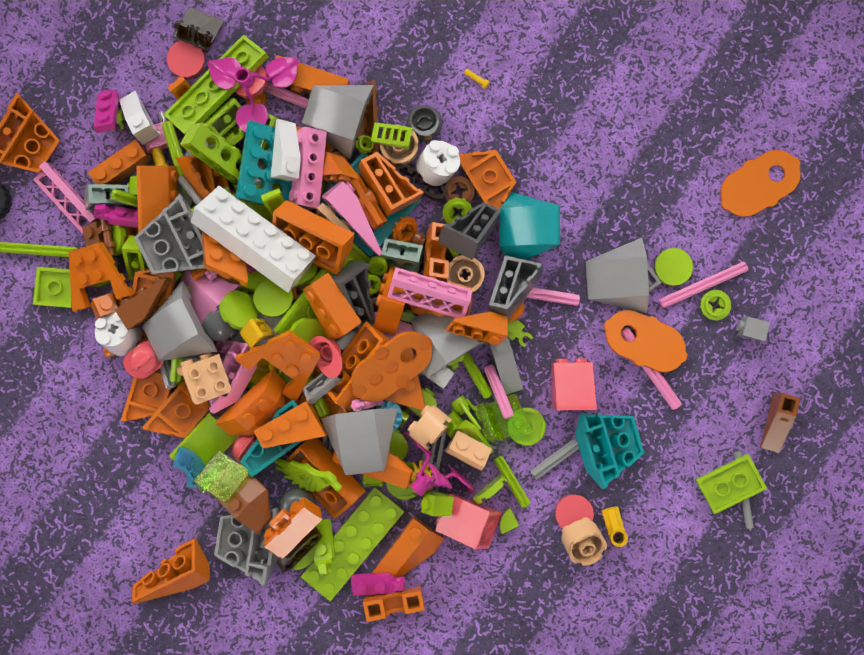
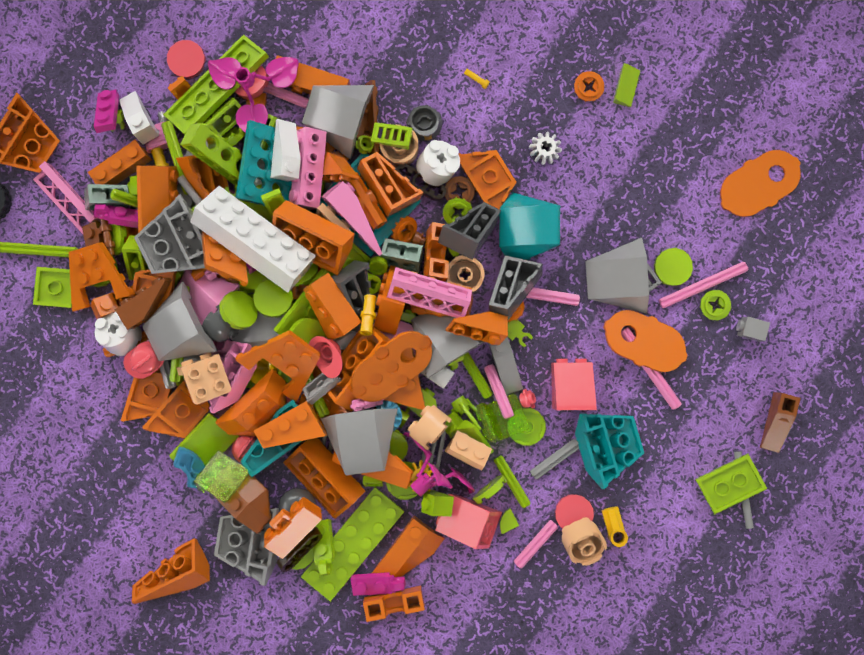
hinge [173,7,224,51] -> none
yellow slope [240,319,275,348] -> none
lime animal [274,458,342,492] -> none
none -> yellow pin [360,294,377,336]
none -> bright pink axle [514,520,558,568]
none -> coral plate [519,389,536,409]
none -> white gear [529,132,562,165]
none -> orange gear [574,71,604,102]
none -> lime slope [613,63,640,107]

